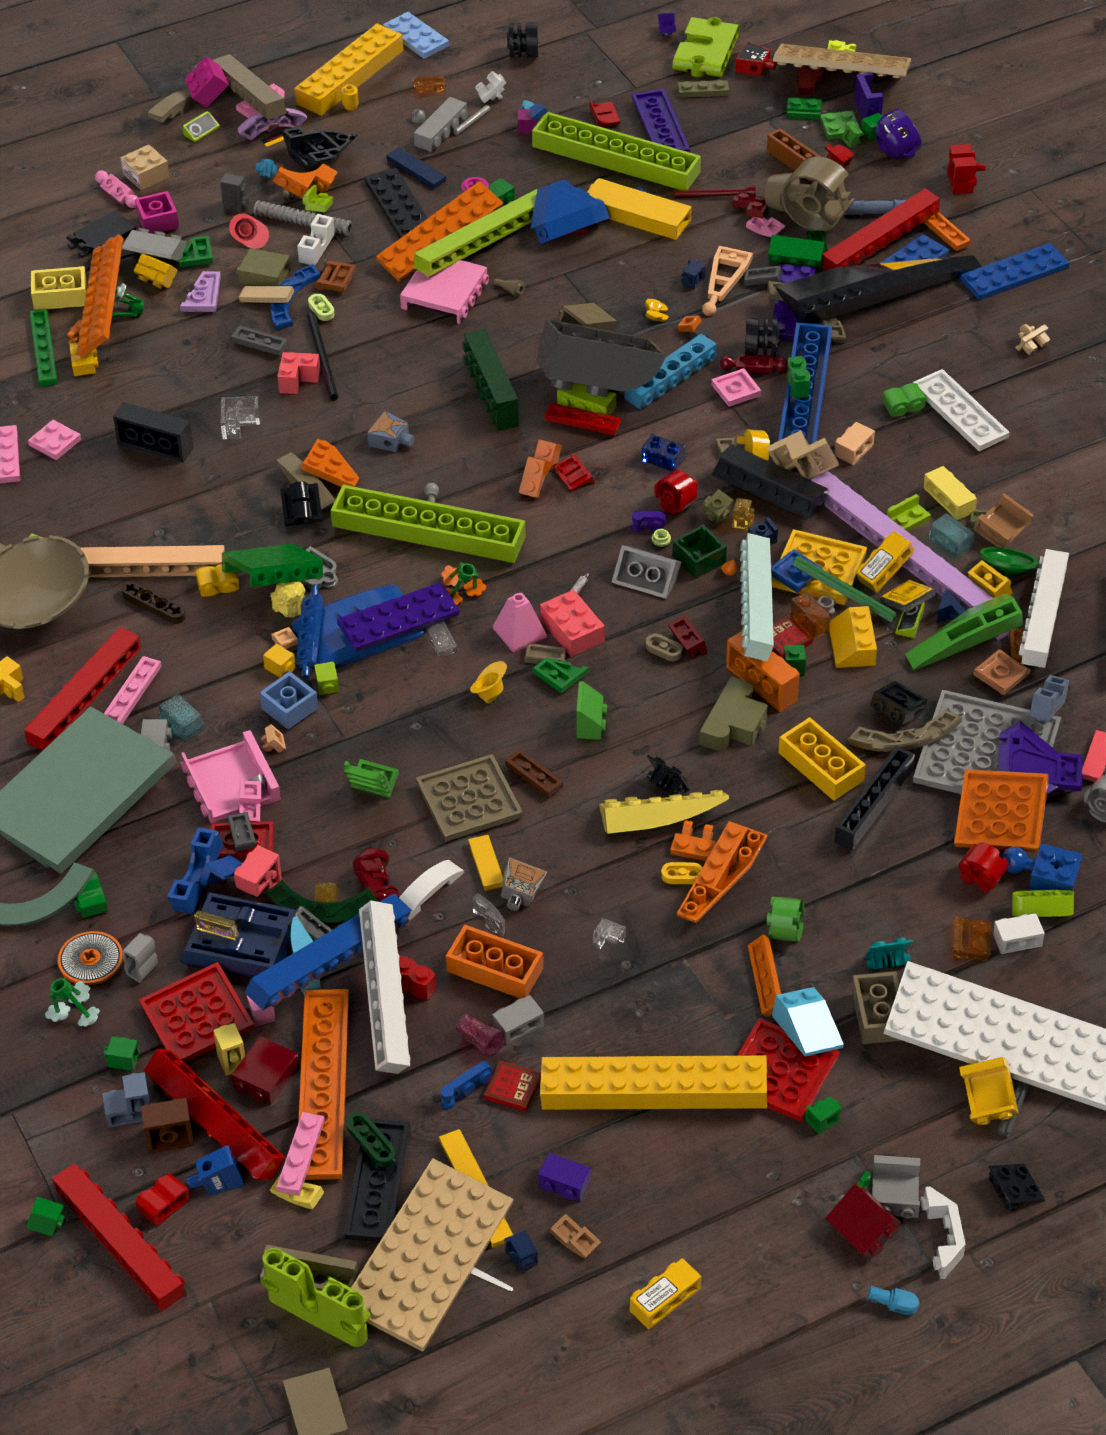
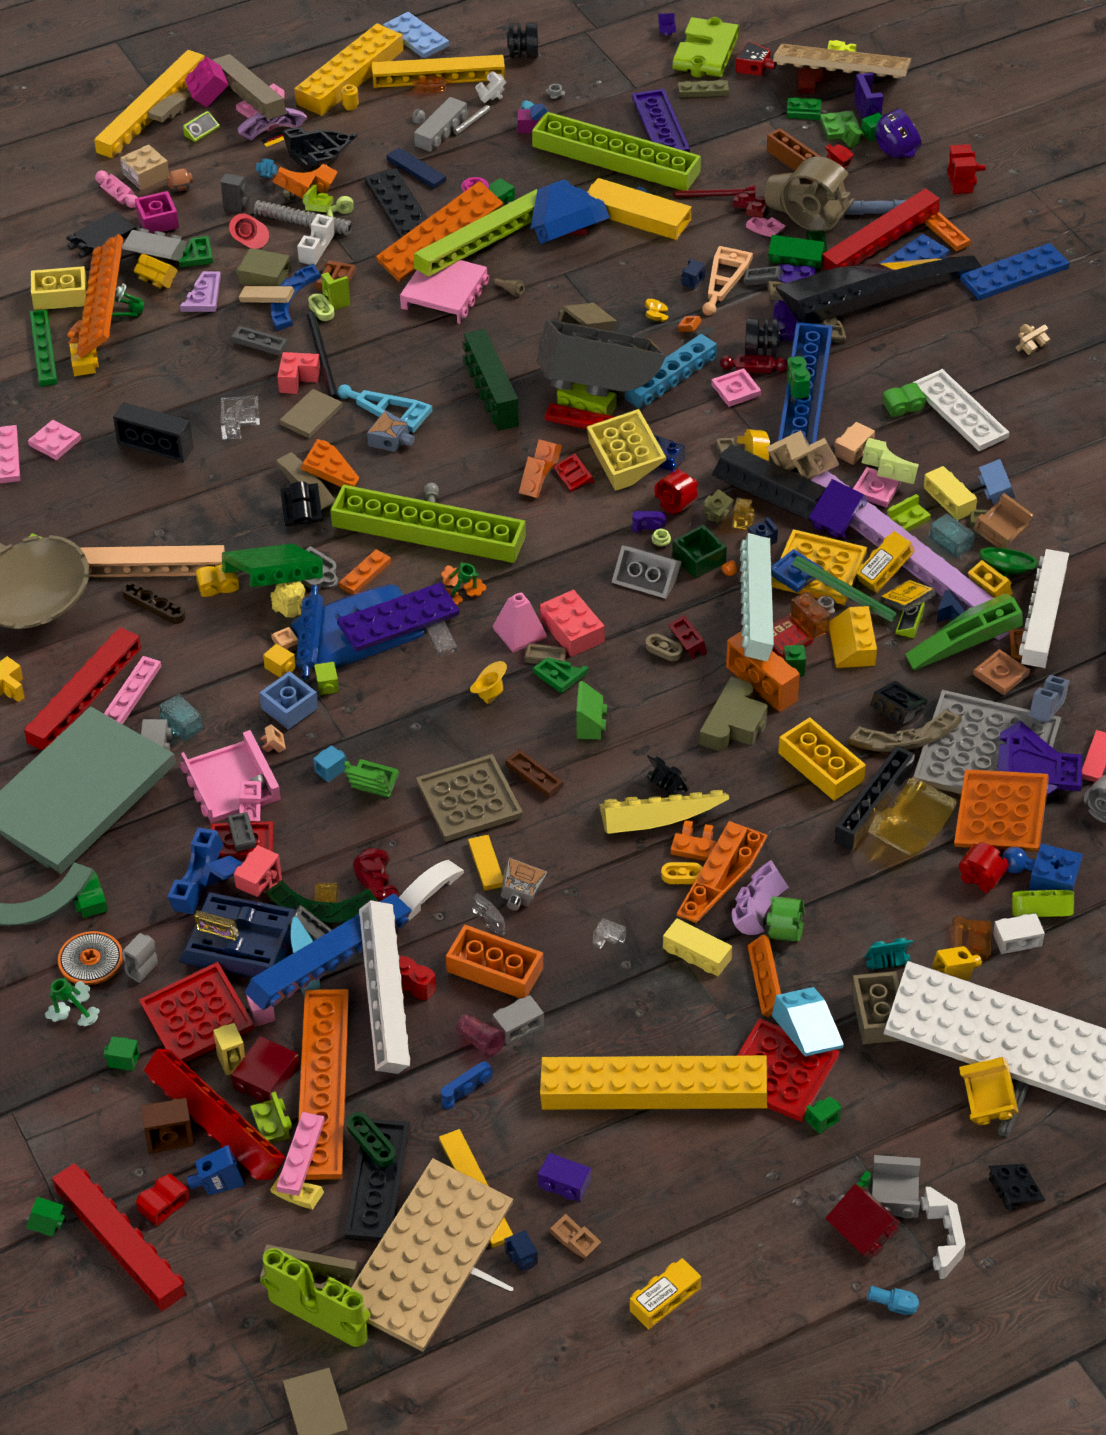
sand blue brick [102,1072,150,1128] -> none
tile [484,1060,541,1112] -> none
white piece [570,573,589,594] -> none
red piece [589,99,620,127] -> none
none -> yellow brick [94,50,205,159]
none -> nougat head [167,168,193,193]
none -> lime bracket [250,1092,292,1144]
none -> dark tan tile [280,389,343,439]
none -> dark azure brick [313,745,346,783]
none -> lime panel [321,272,350,311]
none -> yellowish green plate [326,196,354,217]
none -> medium azure plate [337,384,432,433]
none -> orange plate [339,549,391,595]
none -> yellow brick [372,55,505,88]
none -> light grey plate [546,84,565,99]
none -> light yellow slope [587,409,666,491]
none -> light yellow brick [663,918,732,976]
none -> lavender brick [732,860,789,935]
none -> dark purple panel [809,479,868,539]
none -> bright pink plate [853,467,901,508]
none -> yellowish green arch [861,438,919,484]
none -> clear yellow panel [868,778,957,856]
none -> yellow torso [931,946,982,981]
none -> medium blue brick [978,459,1015,505]

